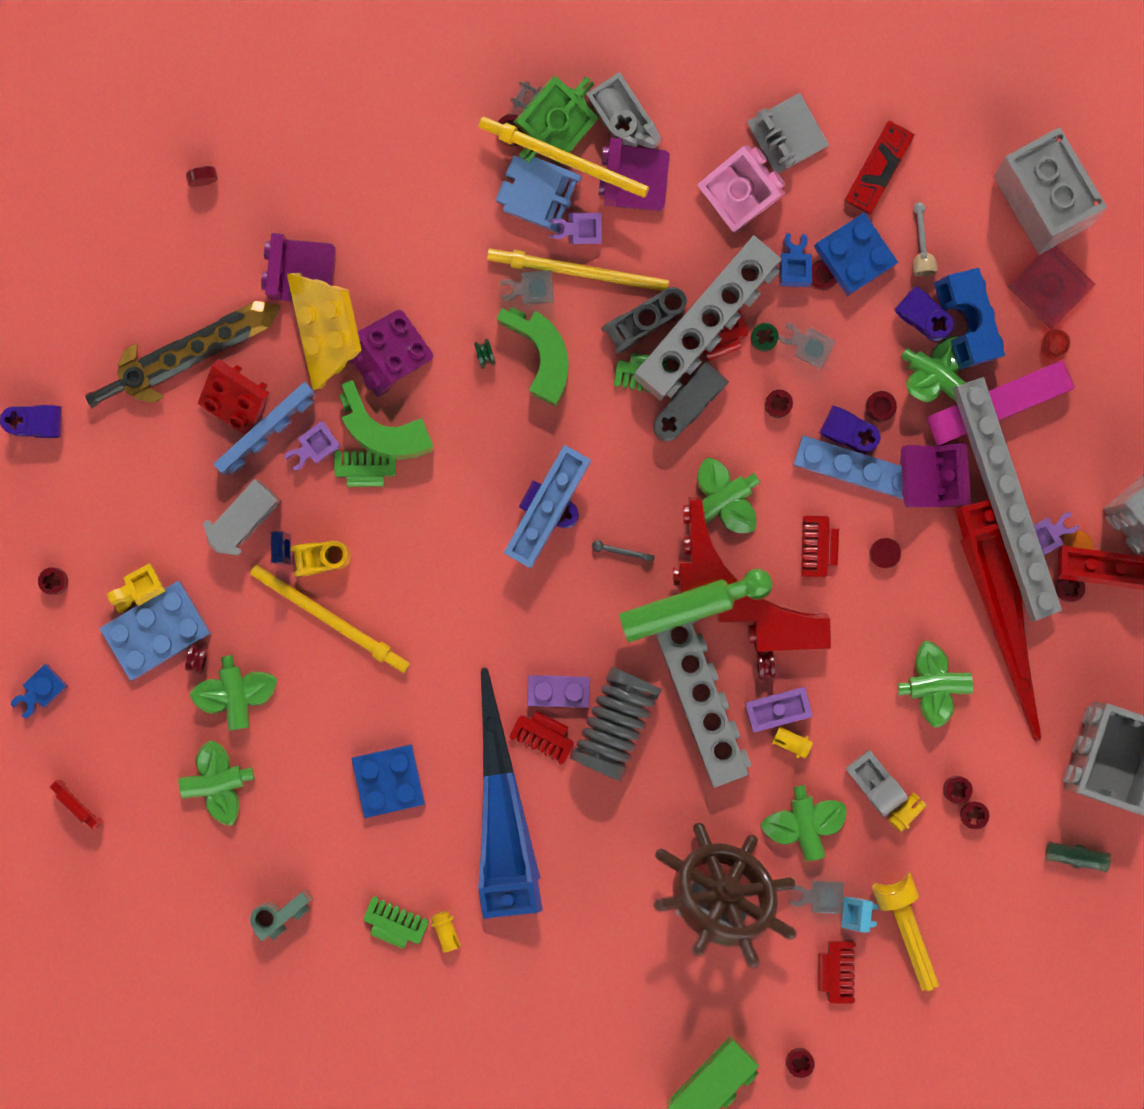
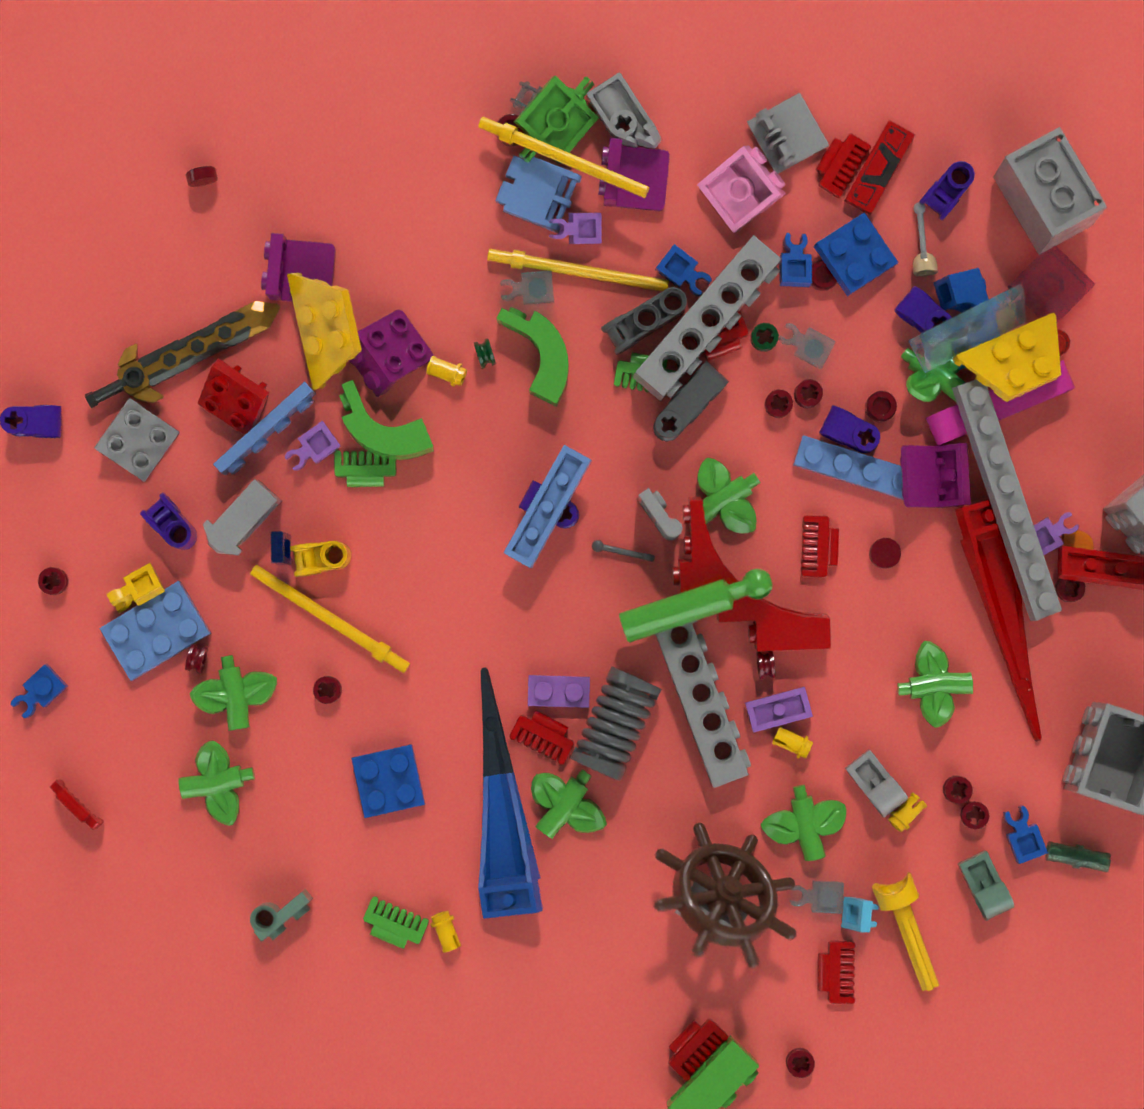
none -> light grey hinge [94,398,179,482]
none -> dark purple piece [140,492,197,550]
none -> dark red bush [313,676,342,704]
none -> yellow pin [426,356,467,387]
none -> bright green plant [531,769,607,839]
none -> light grey plate [637,488,682,540]
none -> blue plate [655,244,712,297]
none -> red piece [668,1019,728,1081]
none -> dark red bush [794,379,823,408]
none -> red piece [816,134,871,198]
none -> clear light blue windscreen [908,284,1026,373]
none -> dark purple piece [919,161,975,221]
none -> yellow wing [953,312,1061,402]
none -> sand green plate [957,850,1015,921]
none -> blue plate [1003,805,1048,864]

